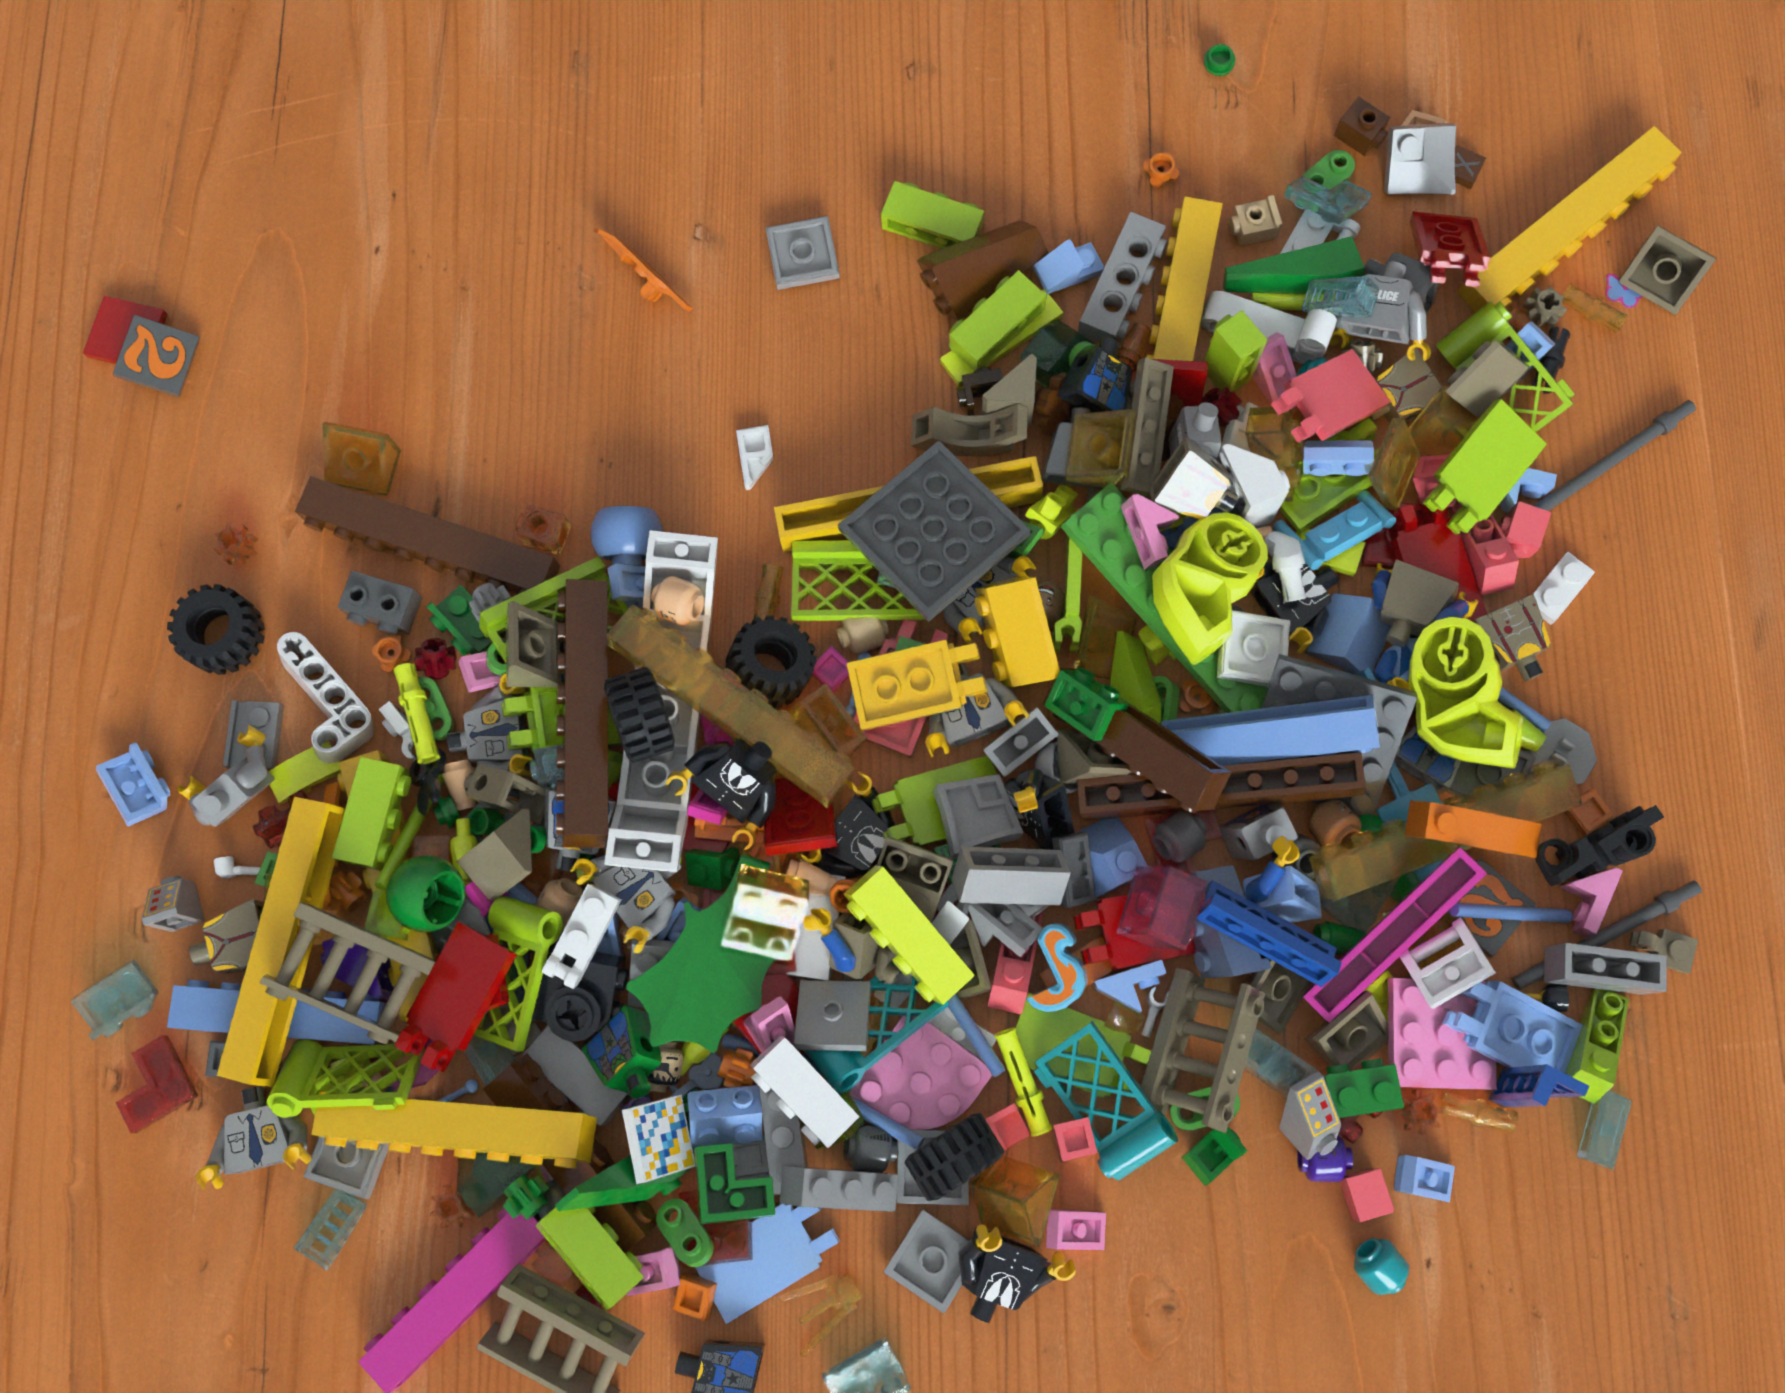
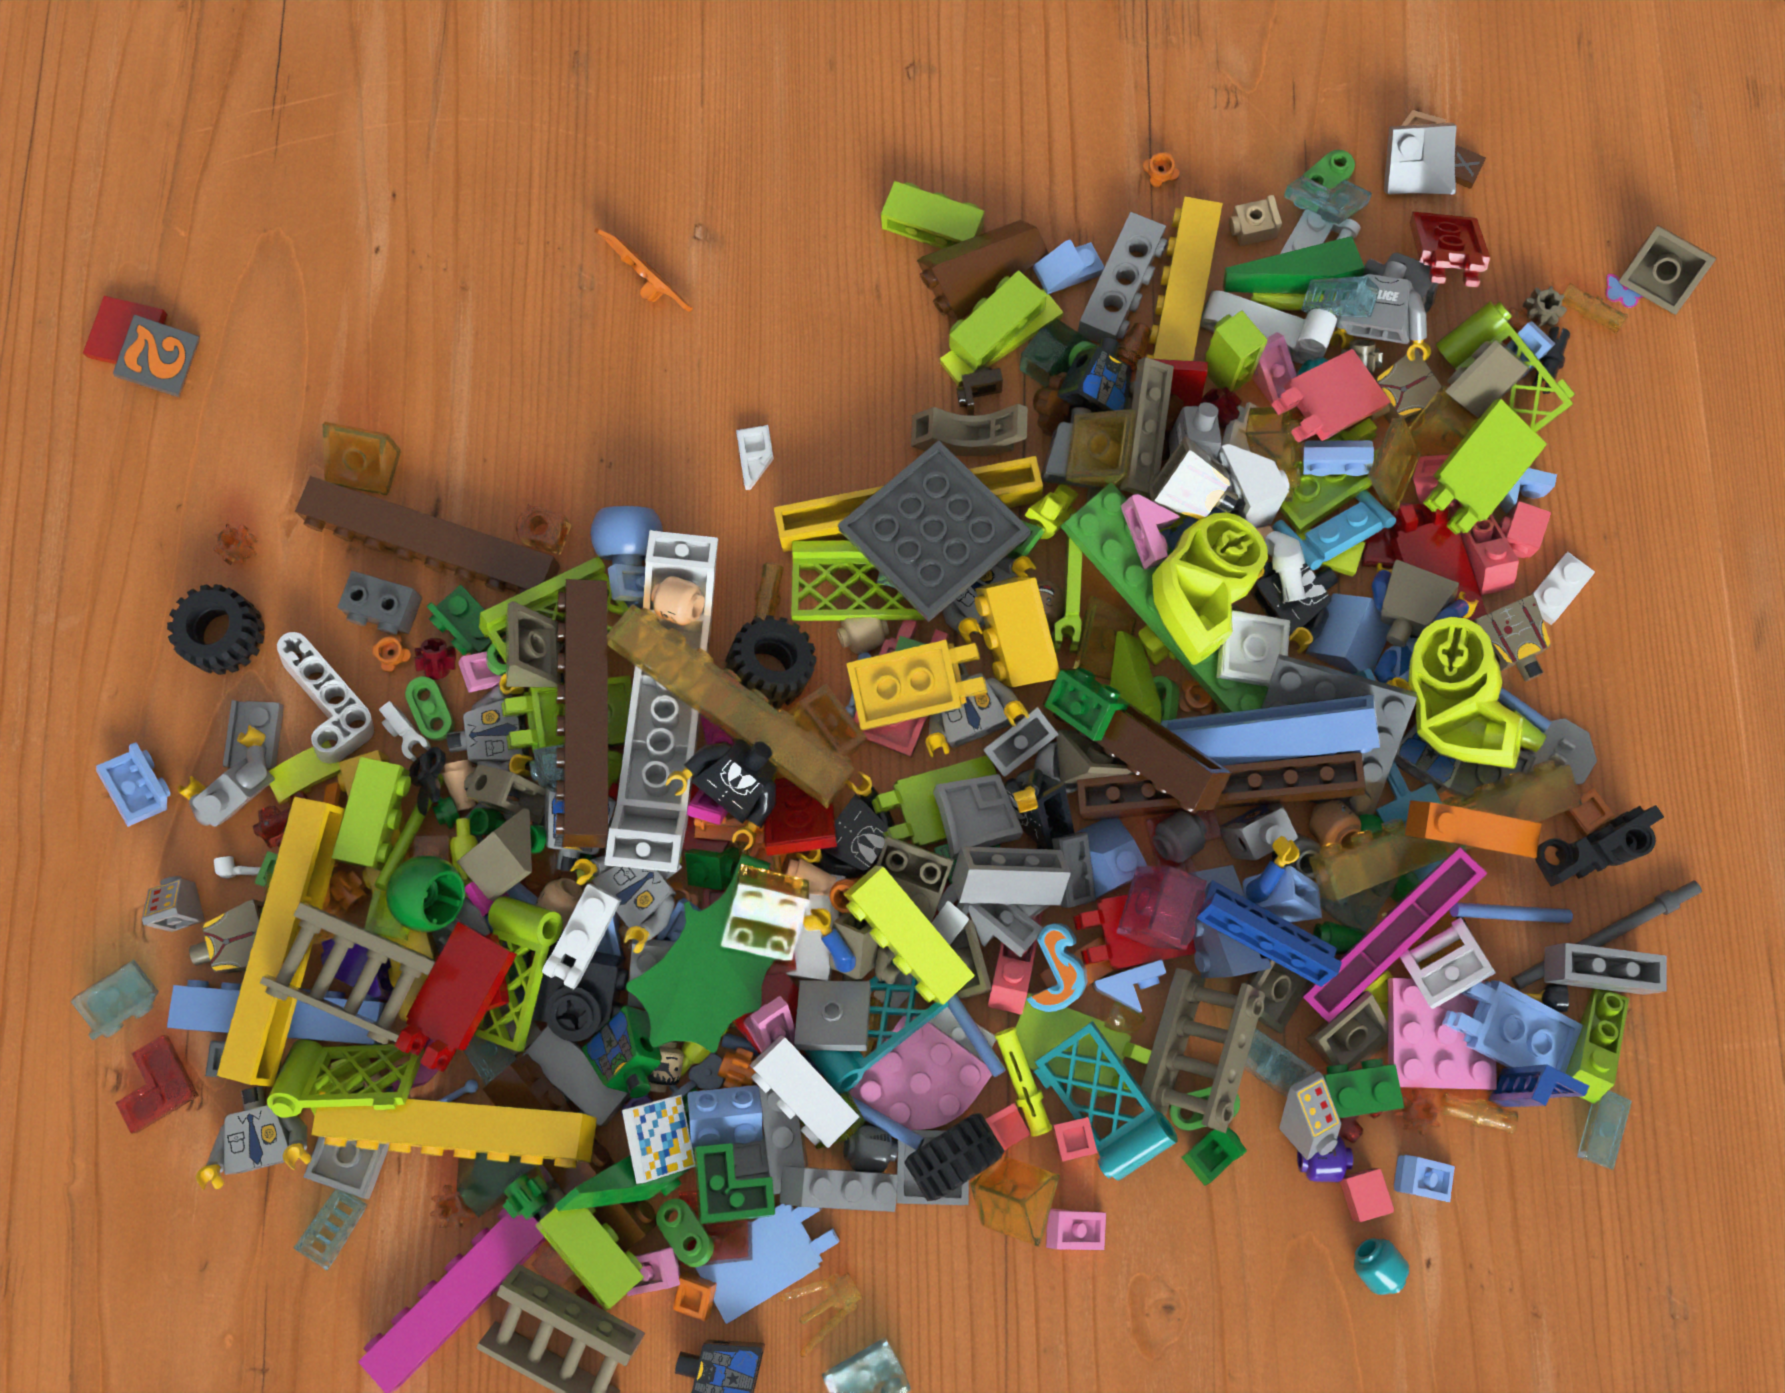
neon yellow pin [393,663,440,764] -> none
light grey gear [469,583,511,622] -> none
black tyre [604,666,675,764] -> none
light grey plate [766,216,840,290] -> none
dark pink tile [812,646,849,694] -> none
light grey plate [884,1209,970,1313] -> none
black torso [958,1225,1076,1323] -> none
dark tan slope [982,354,1037,427] -> none
white hand [1141,987,1169,1038] -> none
green plate [1203,44,1235,76] -> none
reddish brown brick [1334,97,1390,156] -> none
tile [1441,858,1536,957] -> none
yellow brick [1457,126,1682,312] -> none
dark grey bar [1533,400,1696,511] -> none
bright pink slope [1560,868,1623,937] -> none
dark tan plate [1629,929,1698,974] -> none

